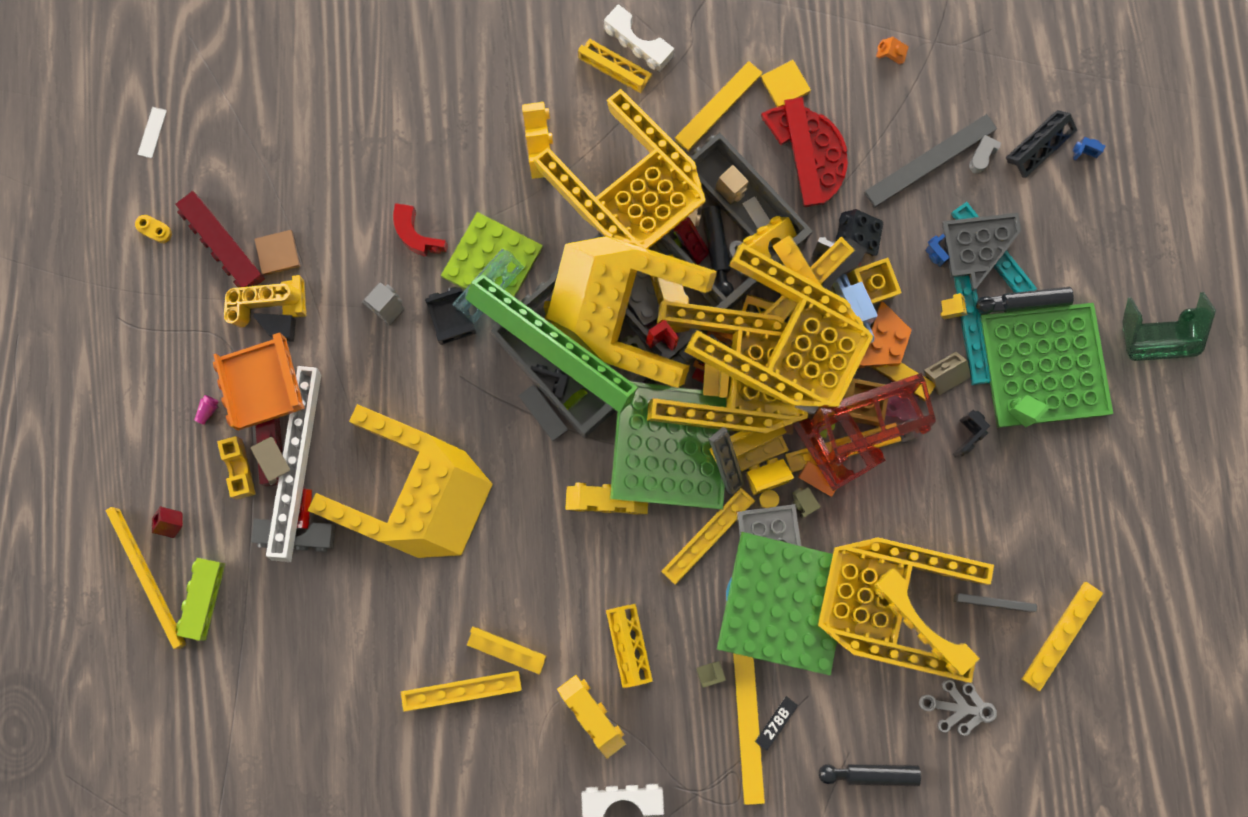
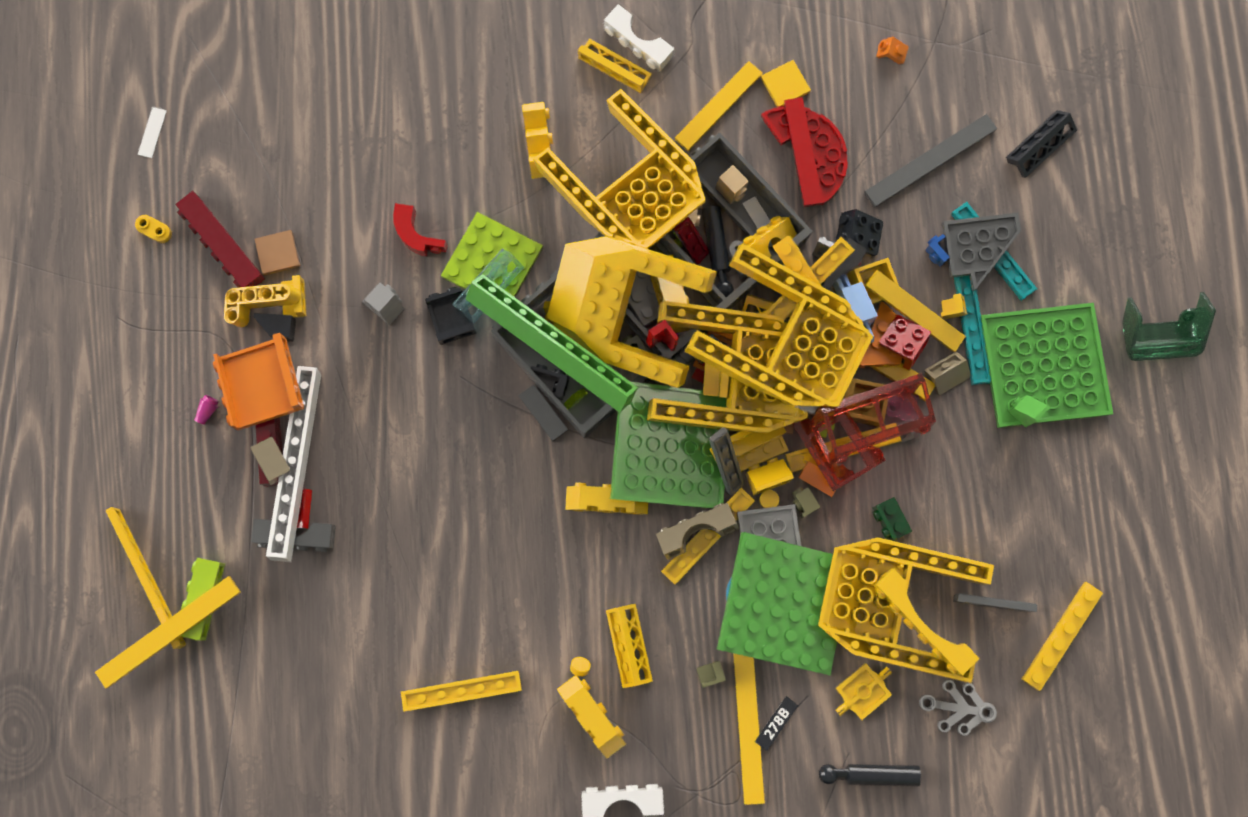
dark red panel [152,506,183,538] -> none
yellow arch [217,436,256,500] -> none
yellow wedge [308,404,493,558] -> none
yellow fence [467,627,547,675] -> none
black bracket [953,409,990,457] -> none
light grey leg [969,135,1002,174] -> none
black piece [976,286,1074,315] -> none
blue bracket [1072,137,1106,160] -> none
none -> yellow tile [95,576,241,689]
none -> yellow tile [570,657,591,677]
none -> dark tan arch [656,503,739,560]
none -> yellow plate [835,663,892,720]
none -> yellow tile [865,270,966,352]
none -> dark green bracket [872,497,912,541]
none -> bracket [879,315,931,371]

